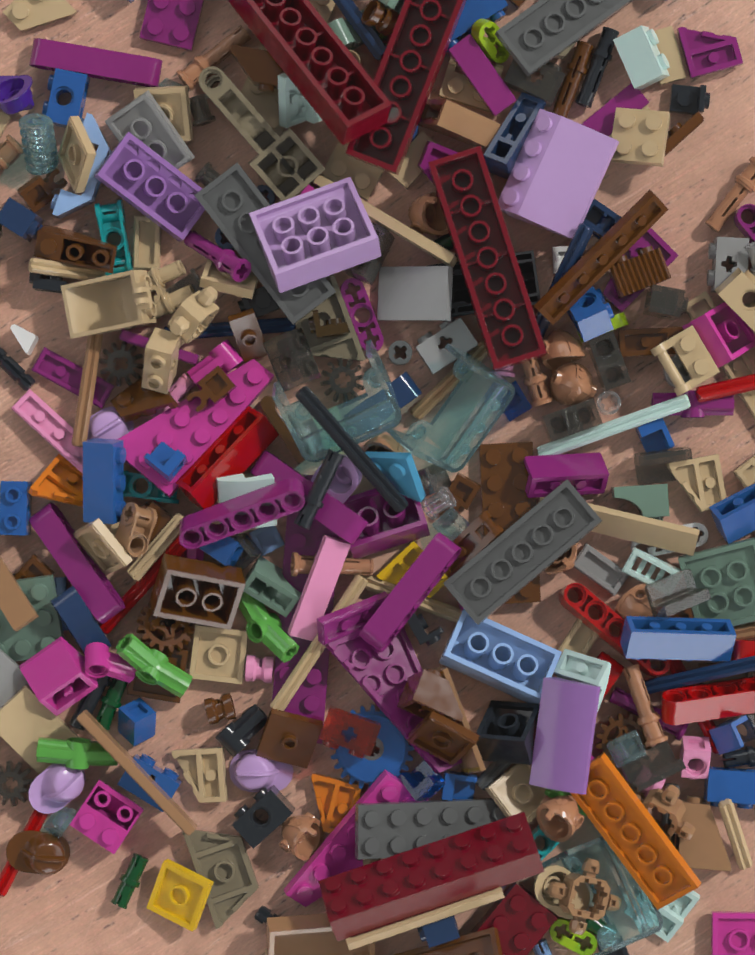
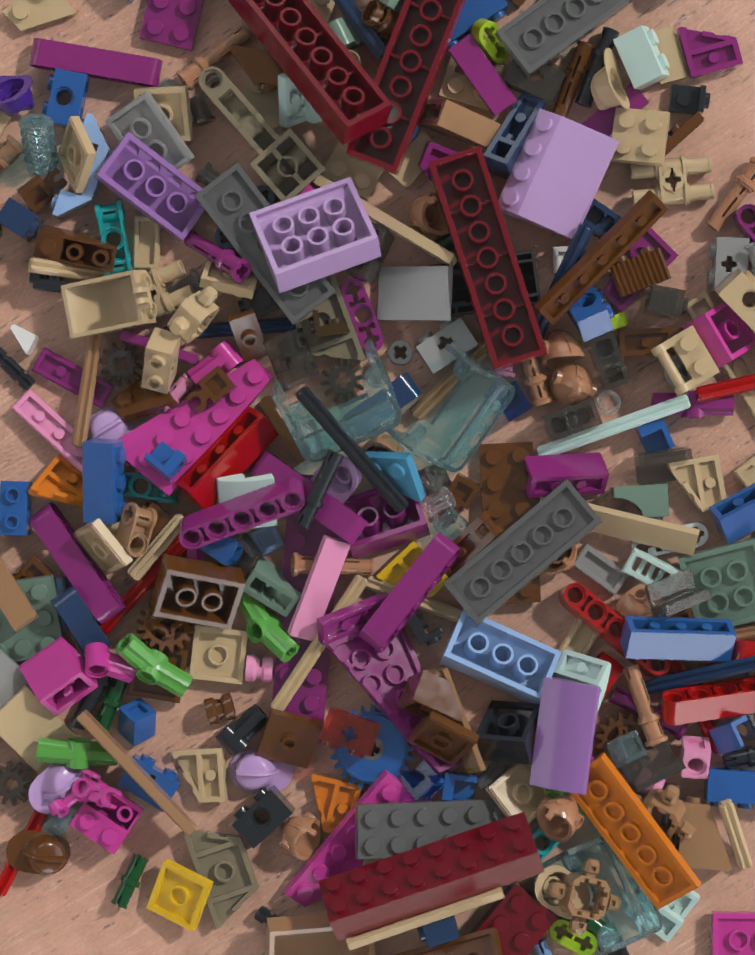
none -> dark pink piece [48,770,122,818]
none -> tan piece [590,48,630,110]
none -> tan pin [629,155,714,206]

